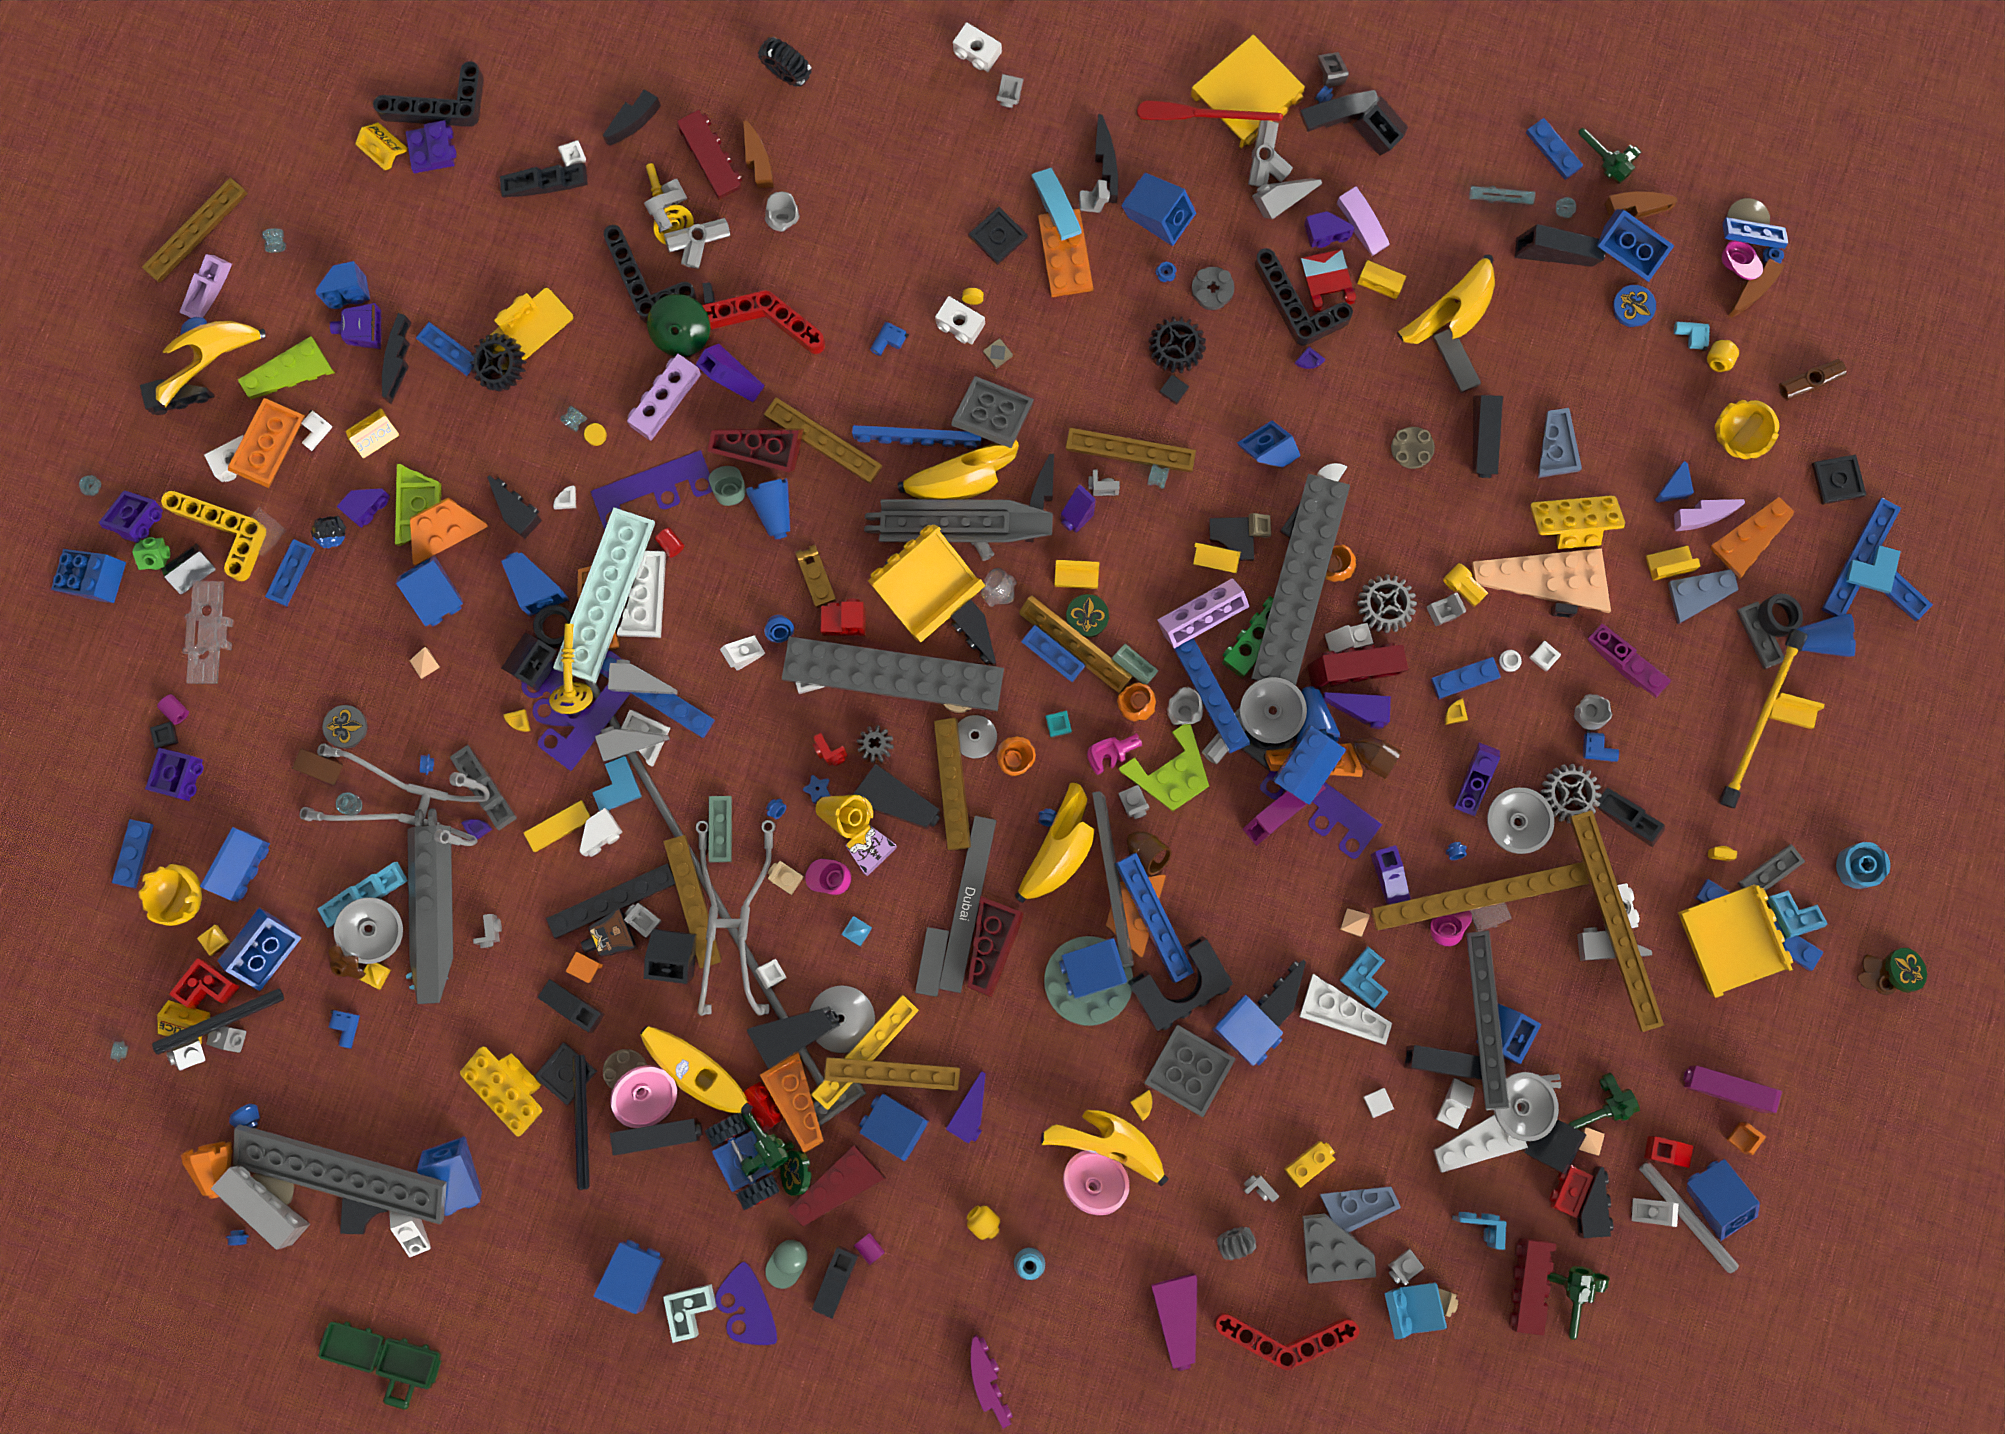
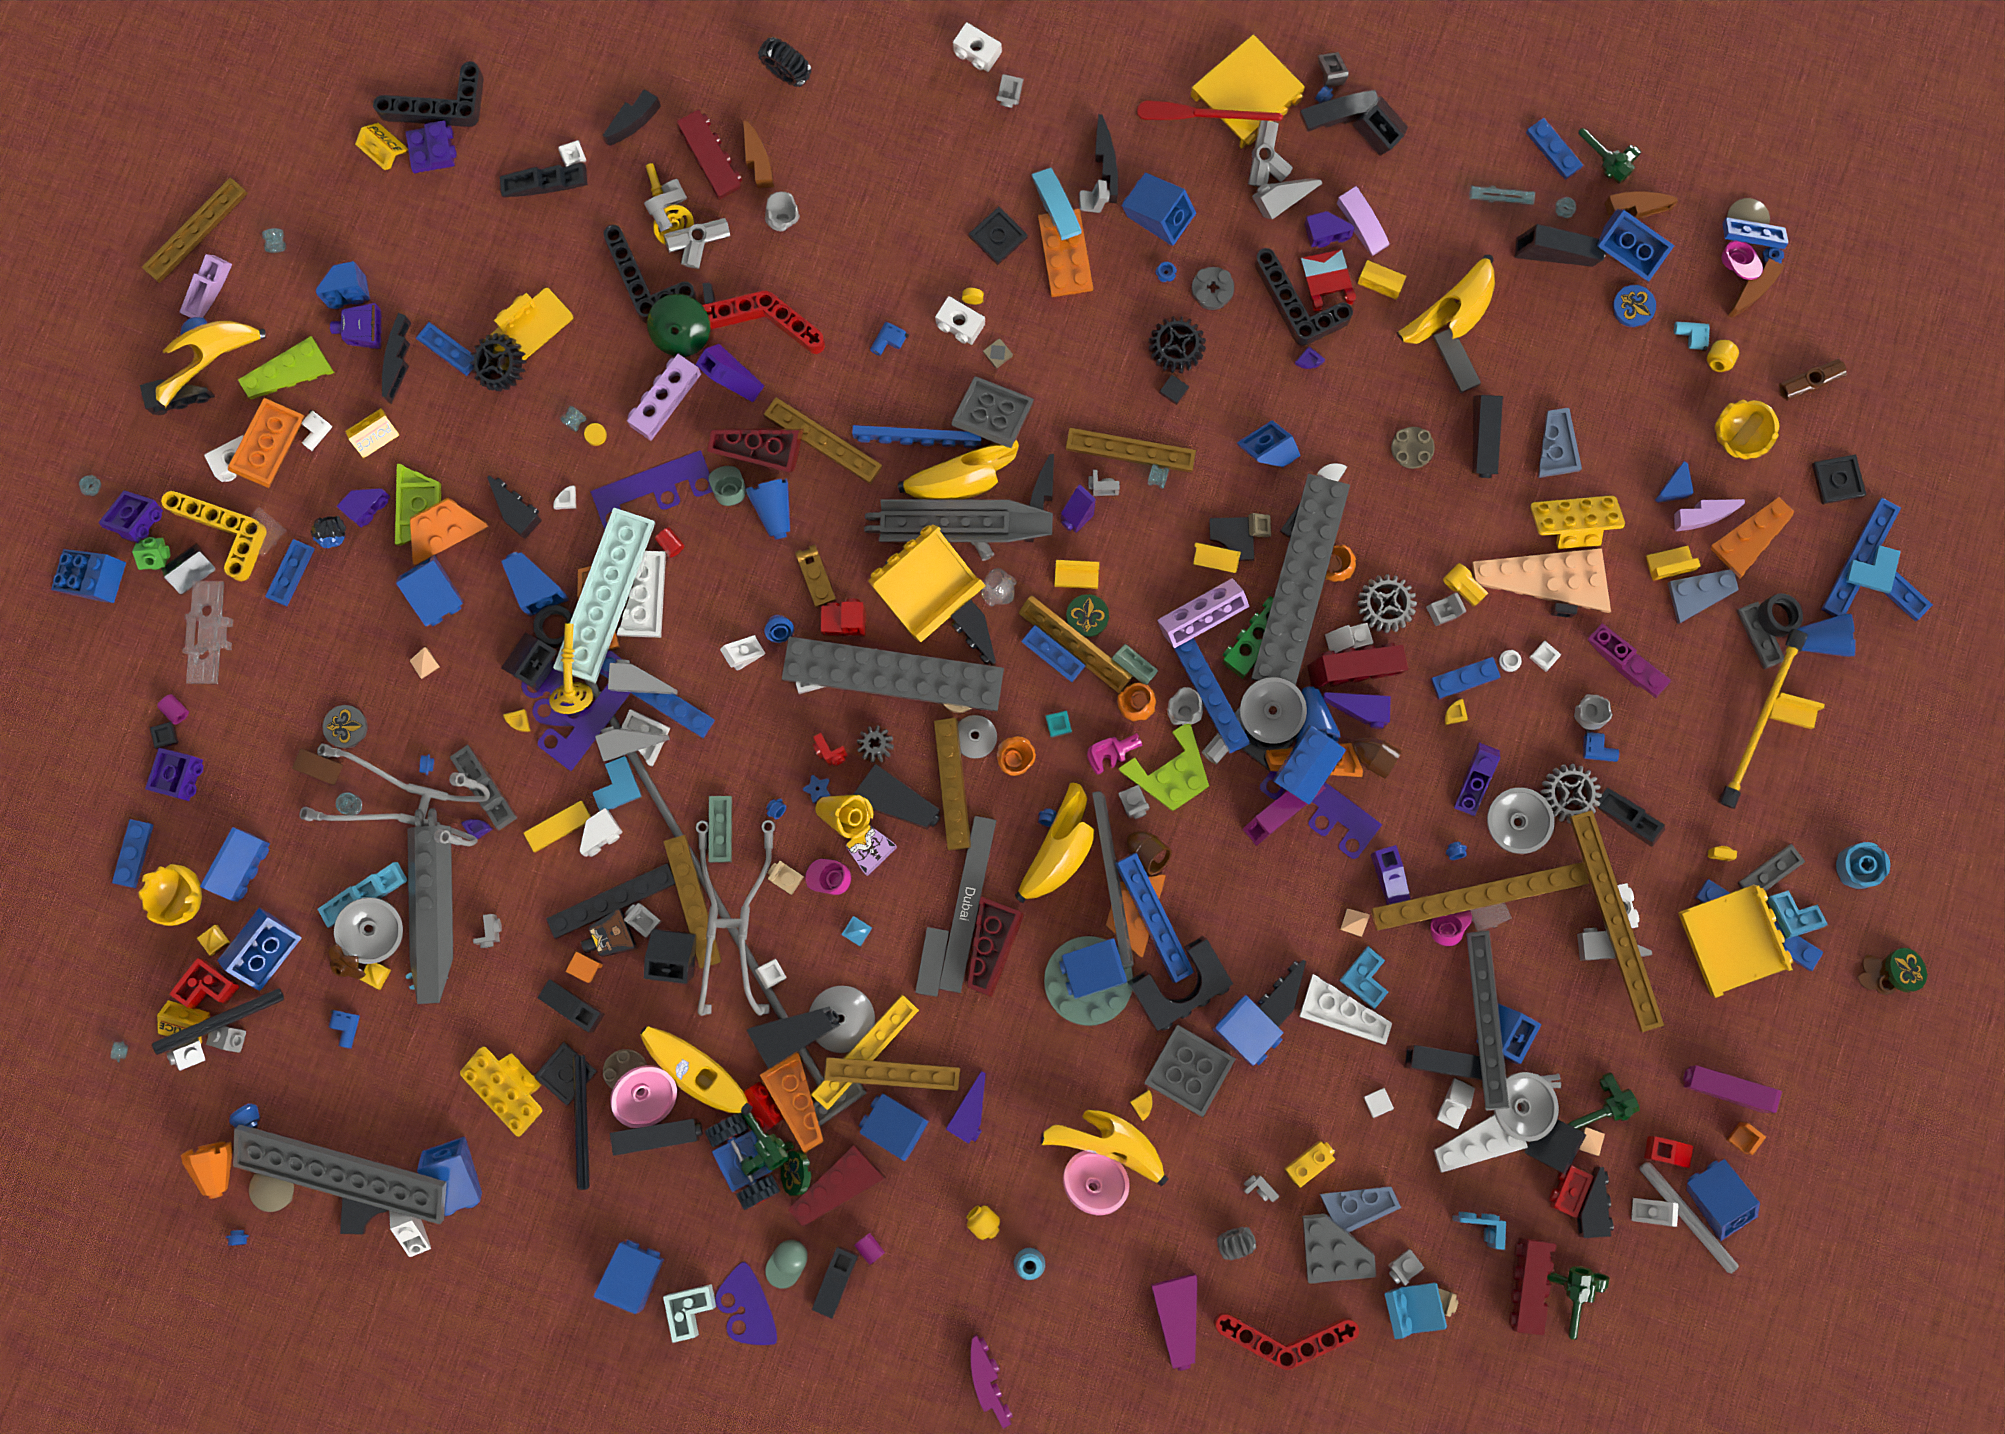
light grey wedge [211,1166,310,1250] -> none
dark green piece [318,1321,442,1410] -> none

